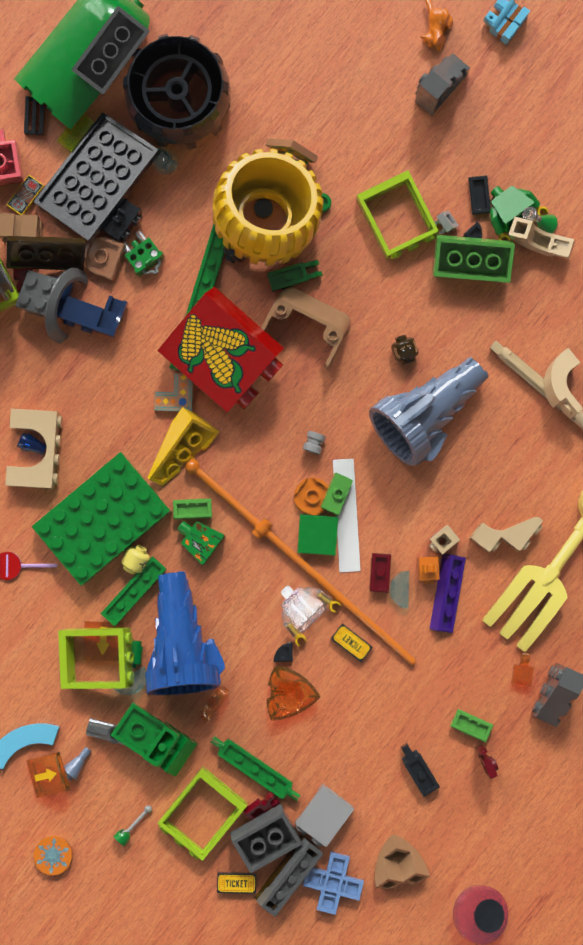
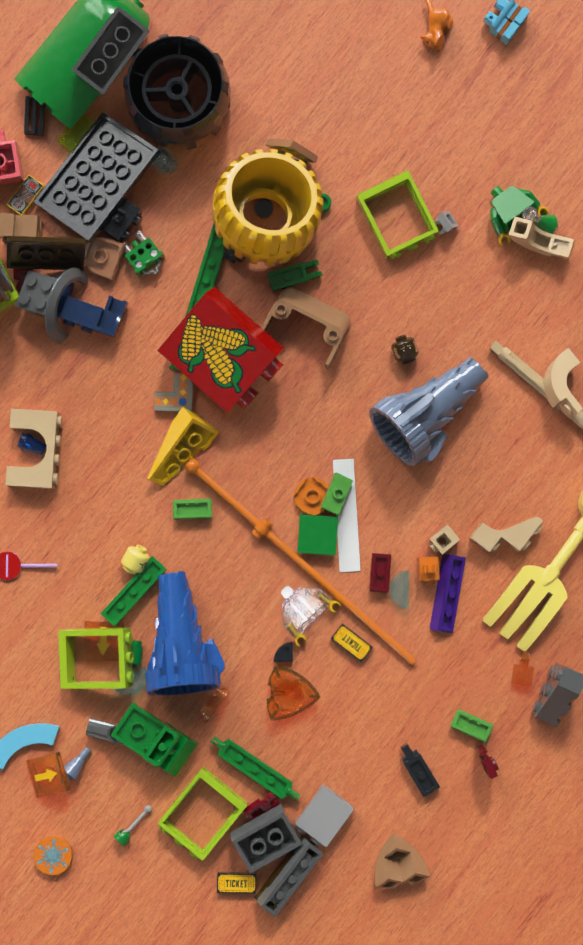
green brick [31,452,172,586] -> none
green torso [177,521,225,565] -> none
light grey wheel [302,431,326,455] -> none
medium blue plate [303,851,364,915] -> none
dark grey brick [415,53,470,116] -> none
bright green brick [432,235,515,283] -> none
clear pink piece [453,885,508,944] -> none
black tile [463,221,482,238] -> none
black tile [468,175,491,215] -> none

